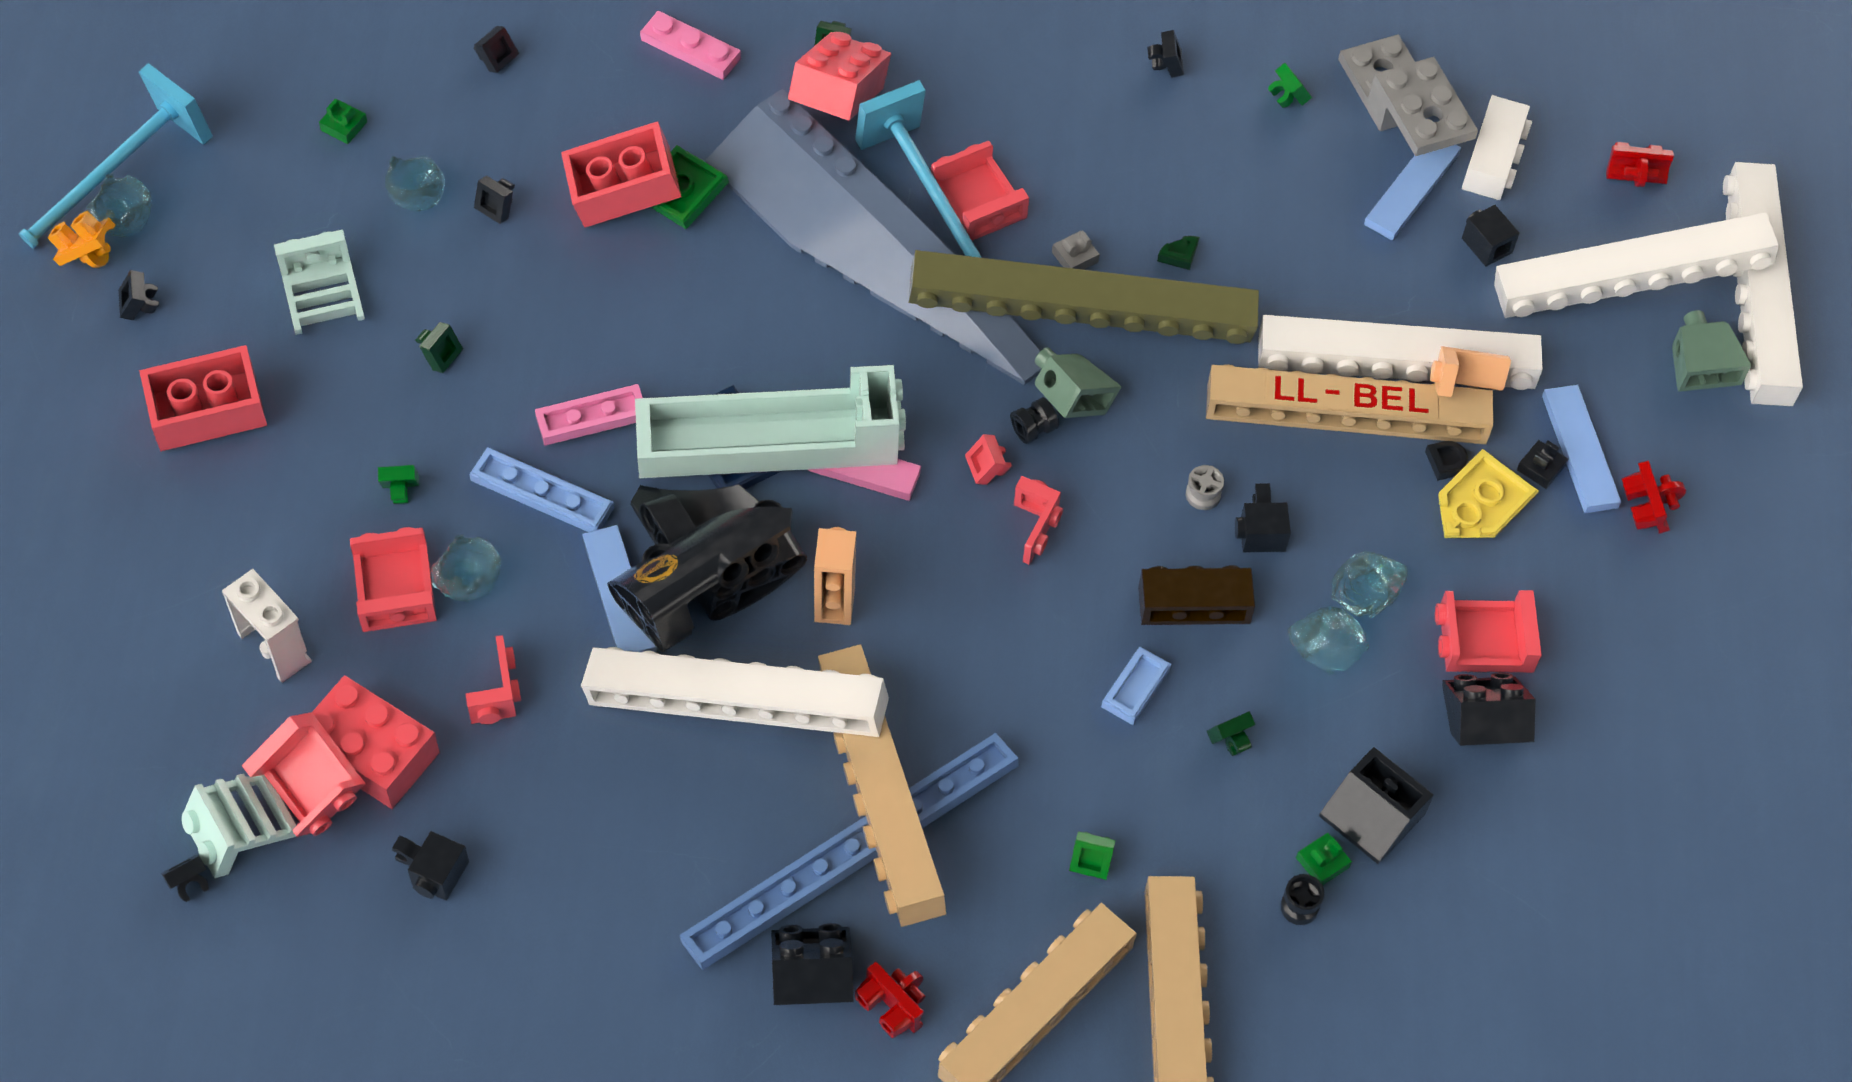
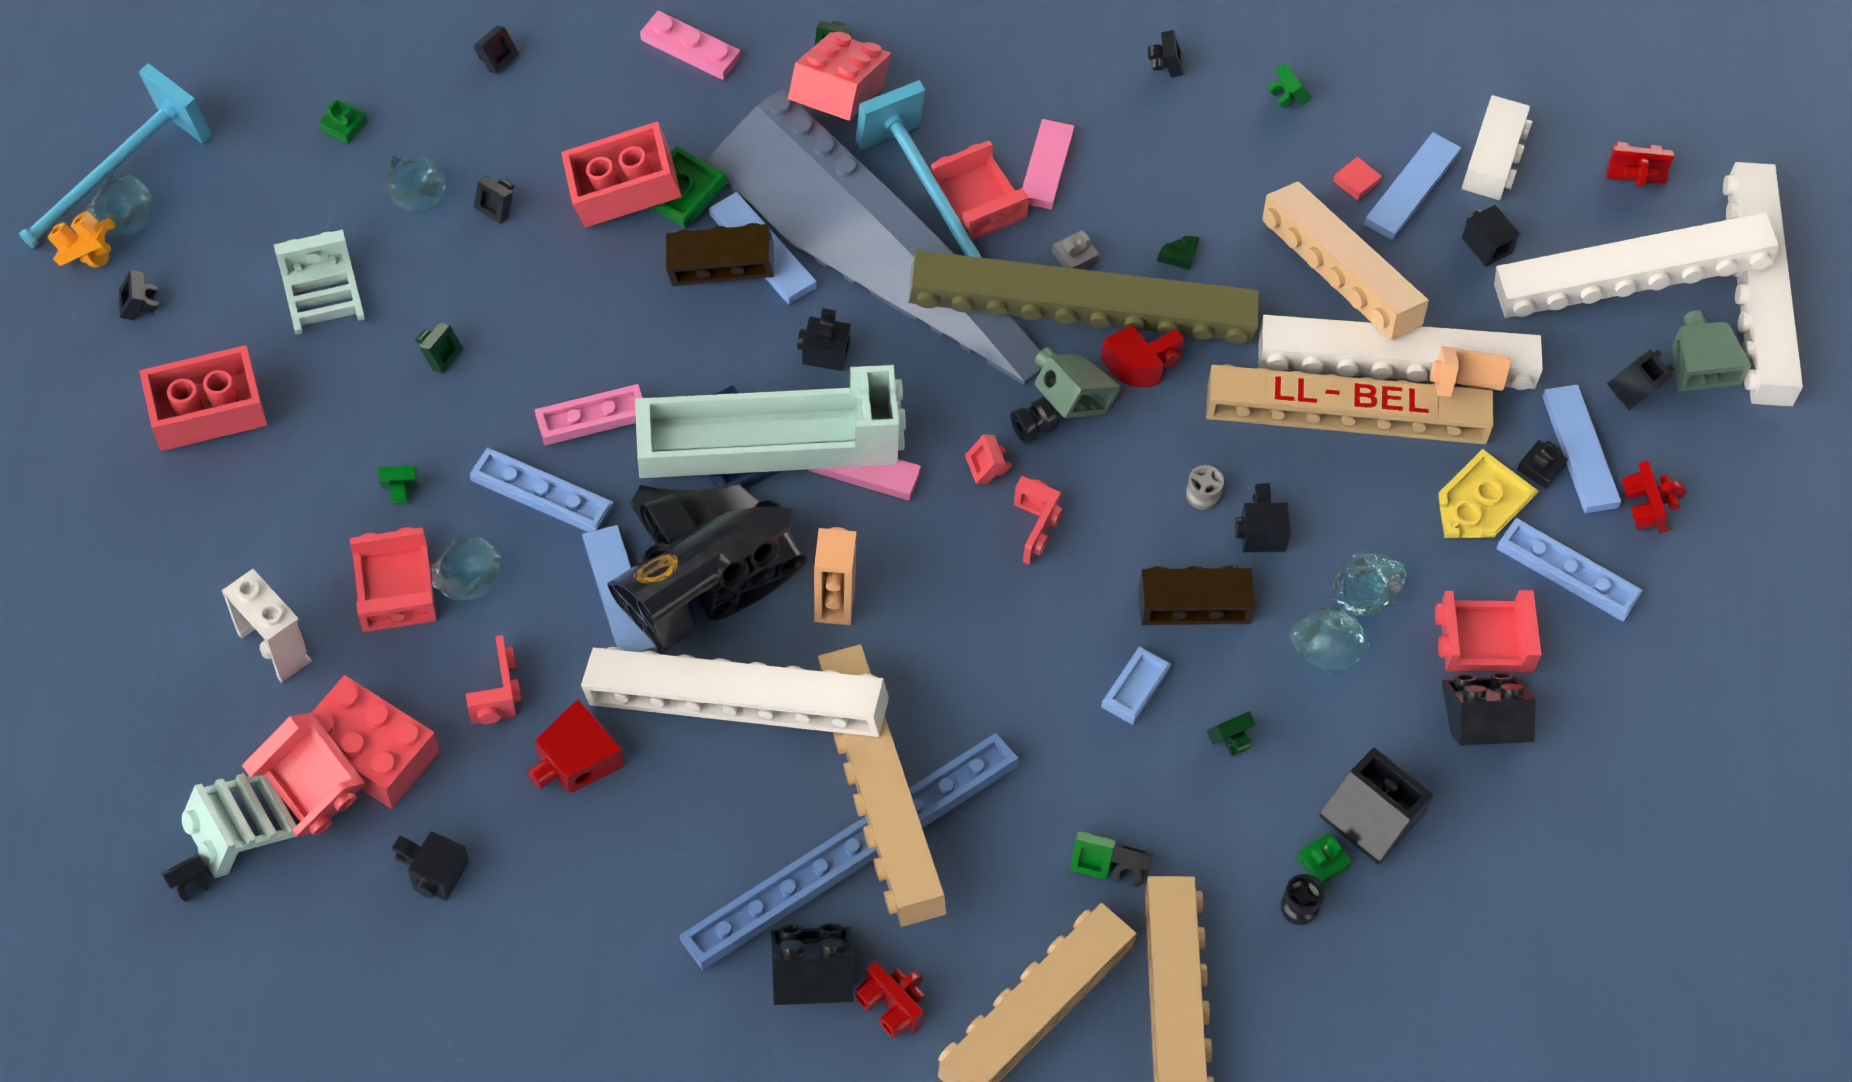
light grey bracket [1338,34,1478,157] -> none
black tile [1425,441,1468,481] -> none
none -> red torso [527,699,624,793]
none -> dark brown brick [666,223,774,286]
none -> light blue tile [709,192,816,305]
none -> black brick [797,308,851,371]
none -> bright pink tile [1022,119,1074,210]
none -> red brick [1100,325,1184,388]
none -> black tile [1111,843,1154,887]
none -> tan brick [1262,181,1429,340]
none -> coral tile [1333,157,1382,201]
none -> light blue tile [1496,518,1643,622]
none -> black brick [1607,349,1675,410]

